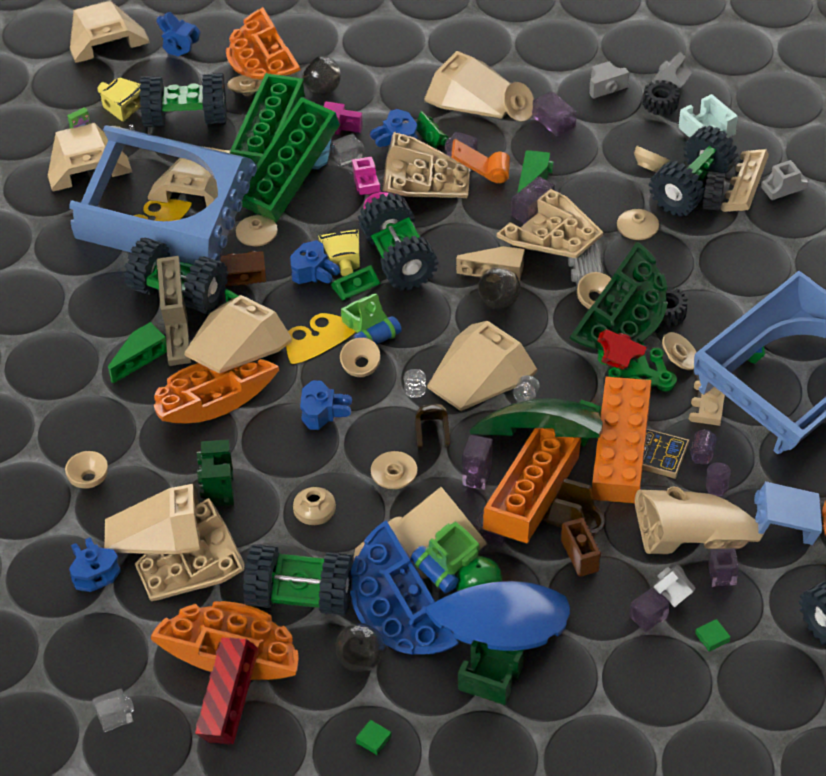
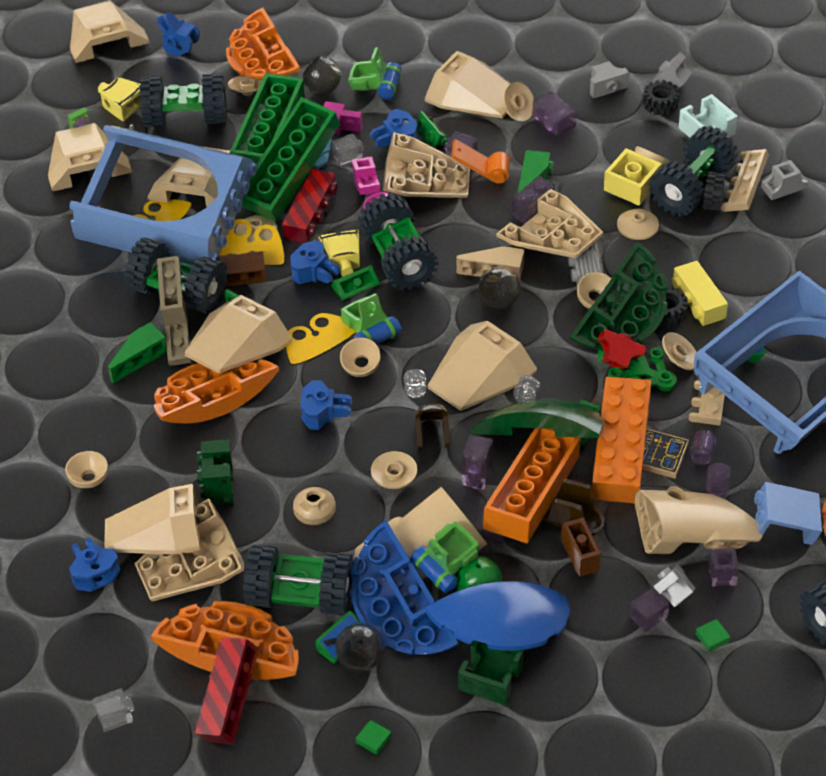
none -> yellow piece [220,219,284,265]
none -> dark red brick [282,169,338,243]
none -> slope [316,611,368,664]
none -> bright green piece [348,47,402,100]
none -> light yellow brick [604,149,662,206]
none -> light yellow brick [671,261,728,326]

